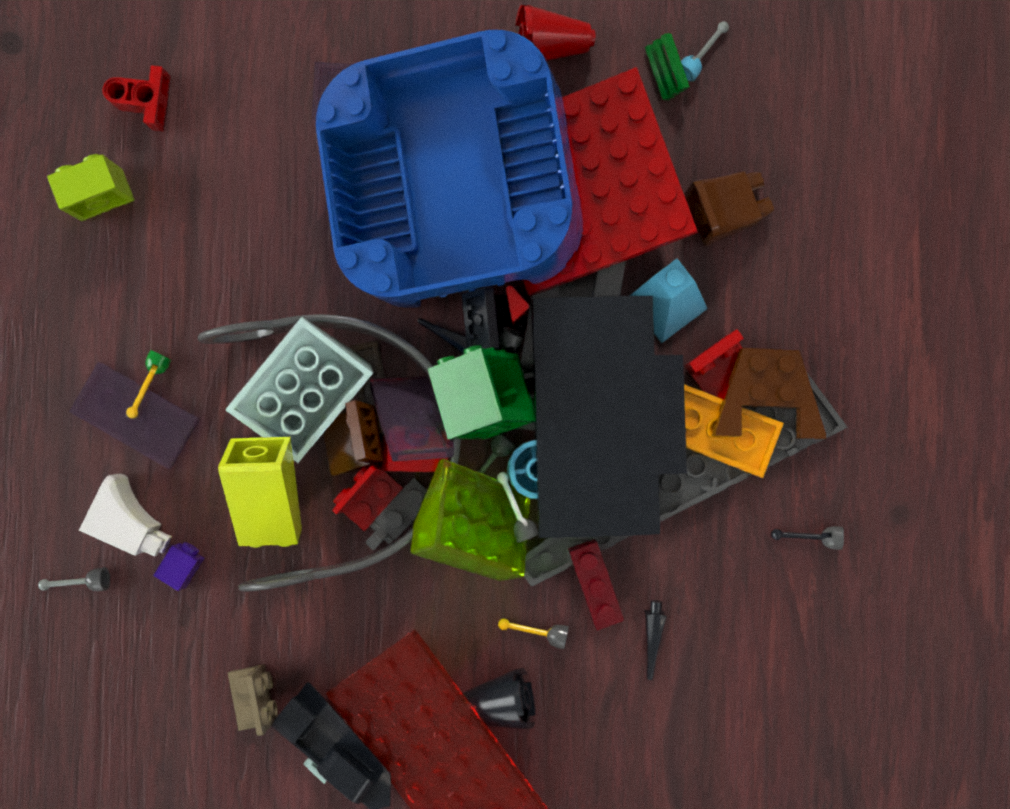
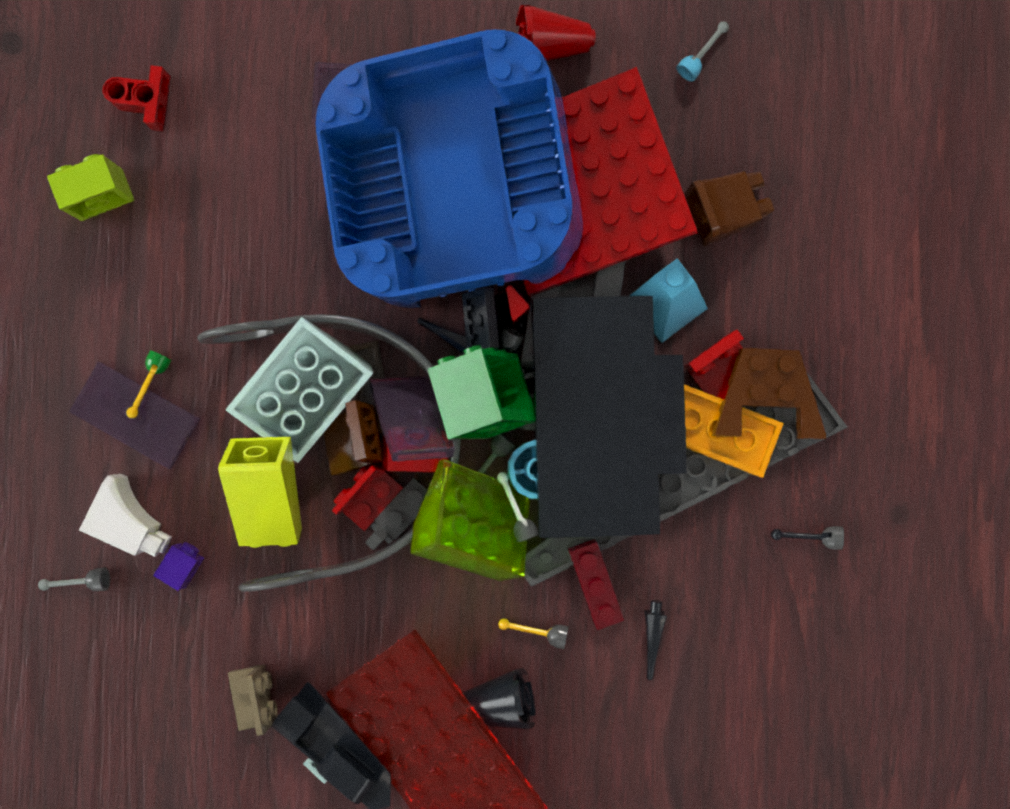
green tile [645,33,690,100] -> none

